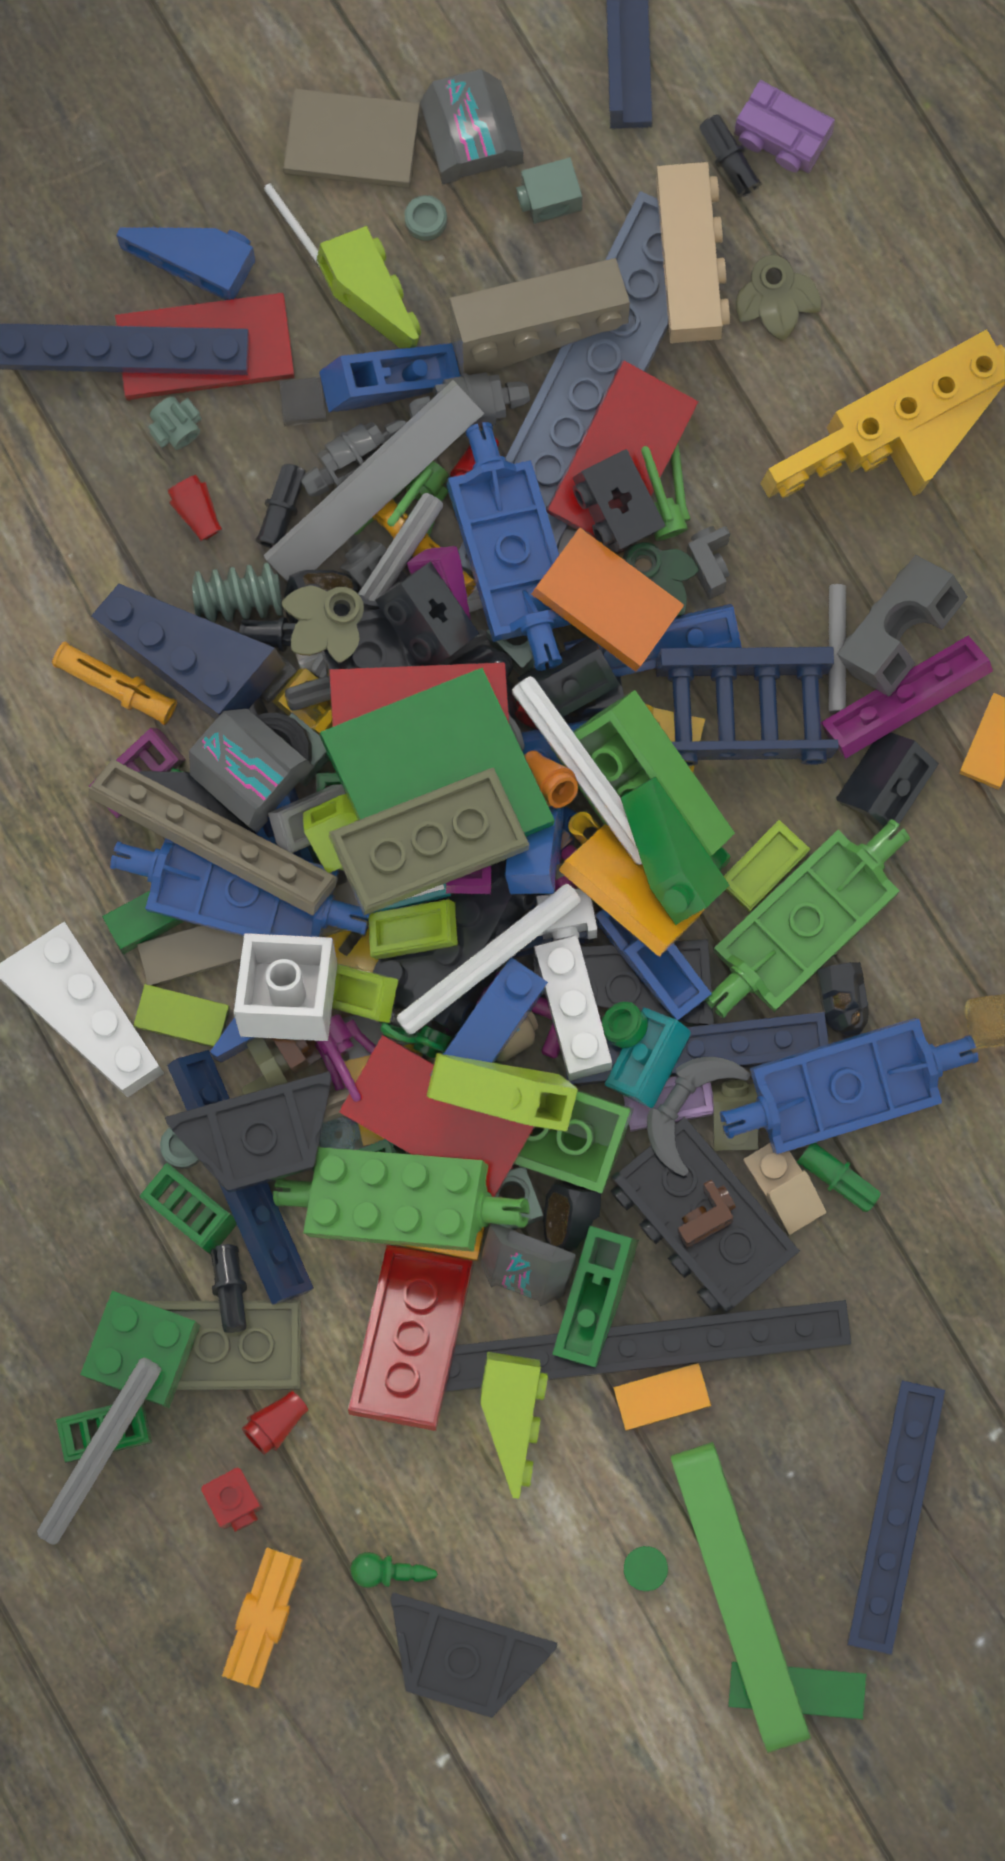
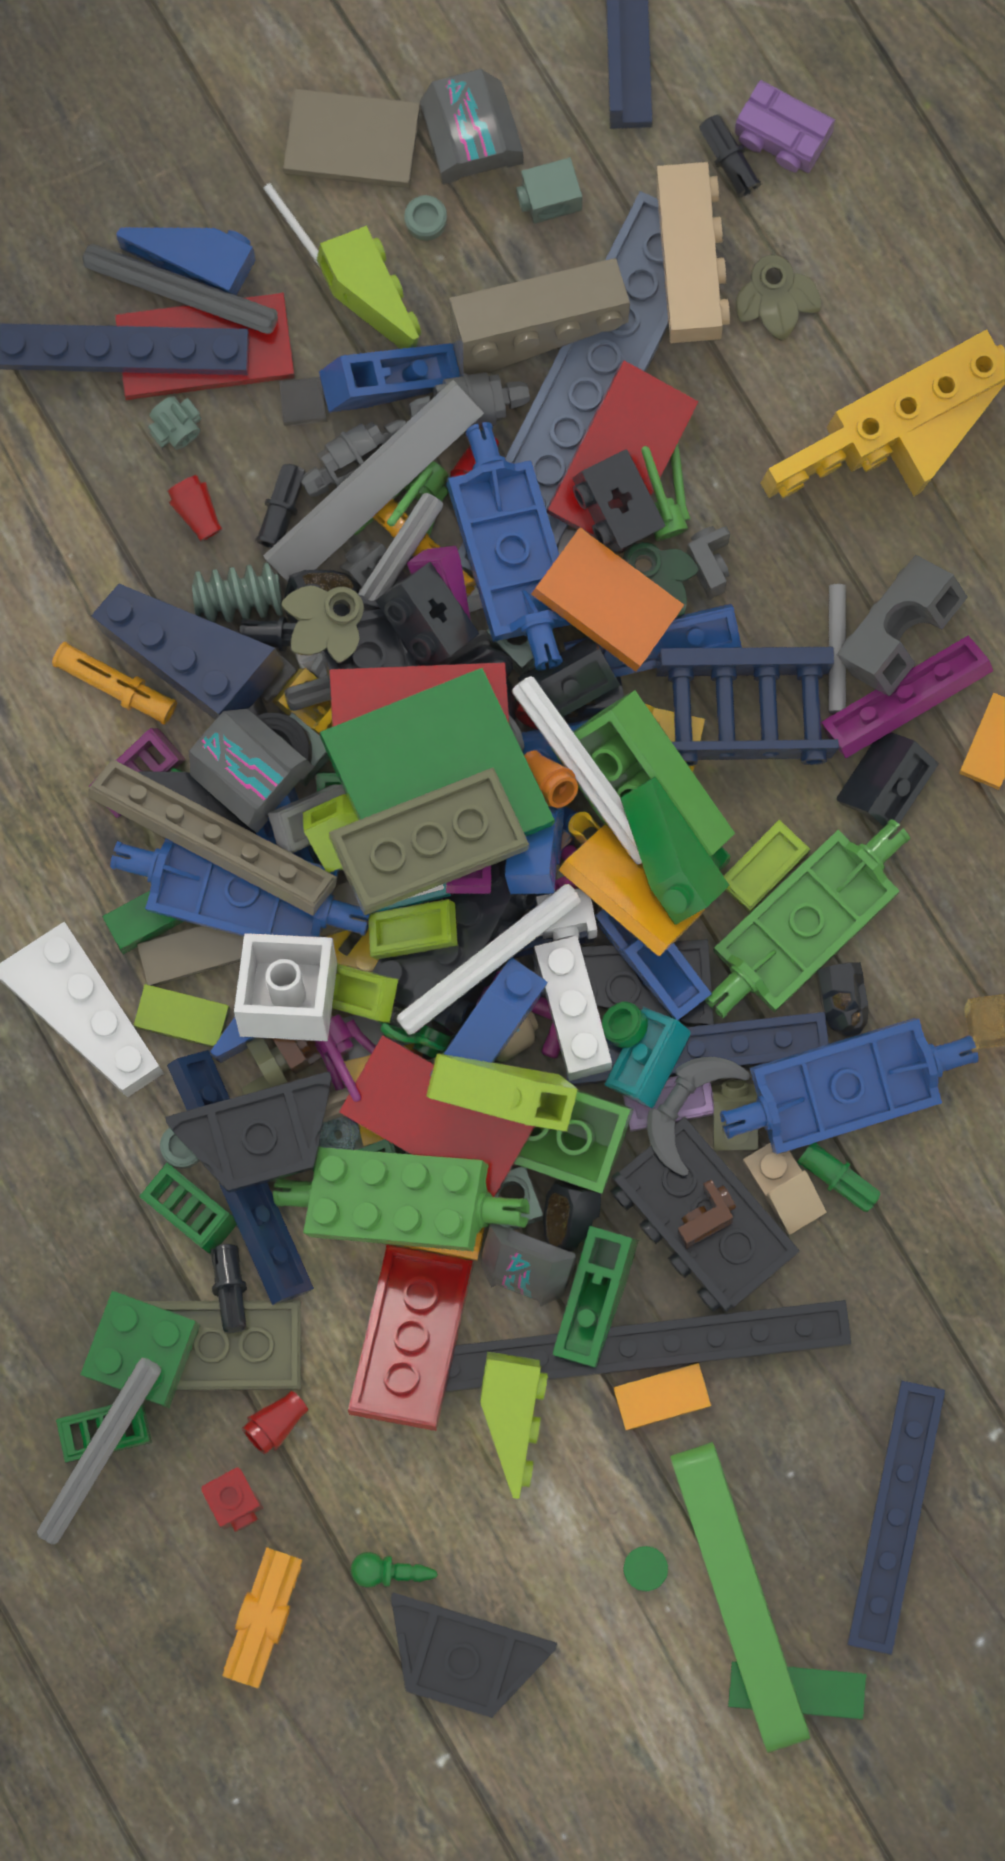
none -> dark grey axle [82,244,278,334]

